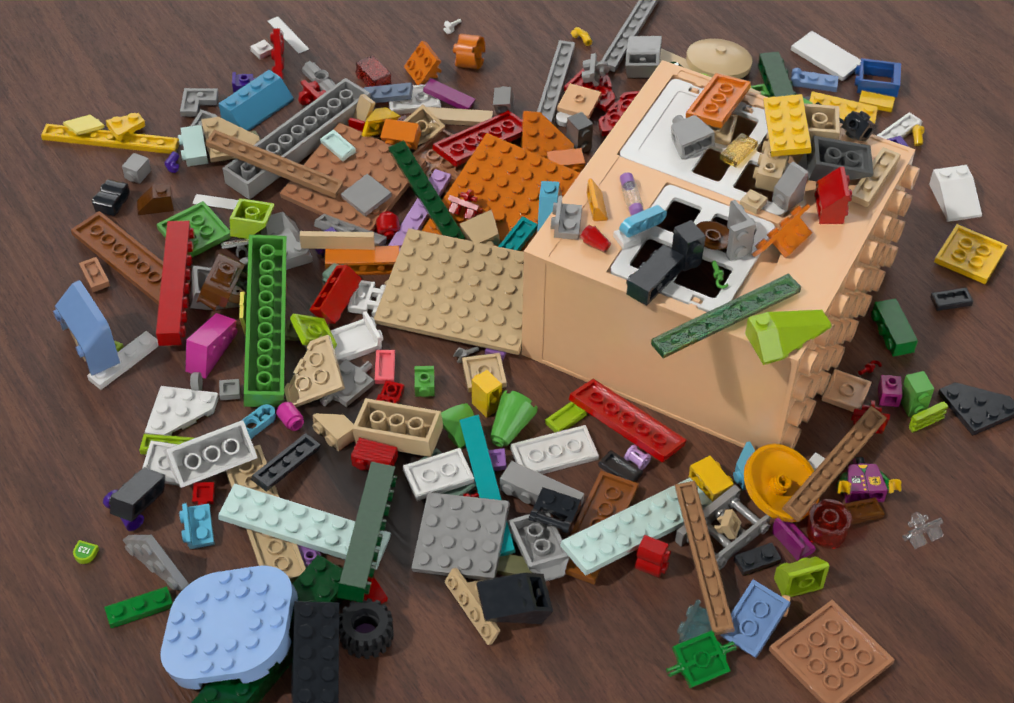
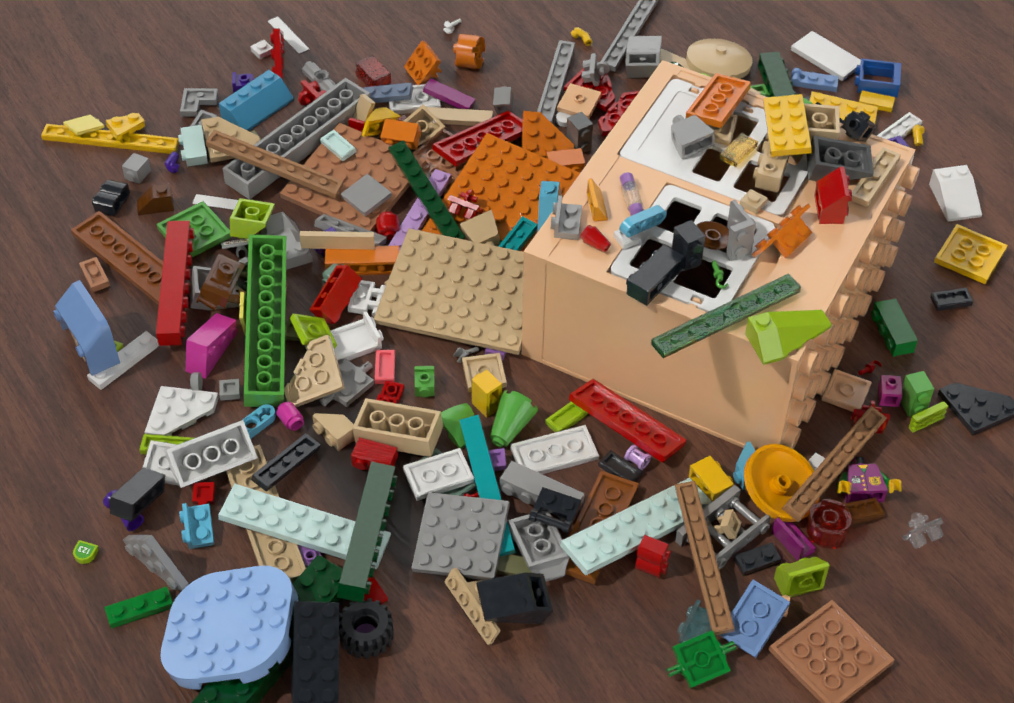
light grey slope [772,161,808,212] -> none

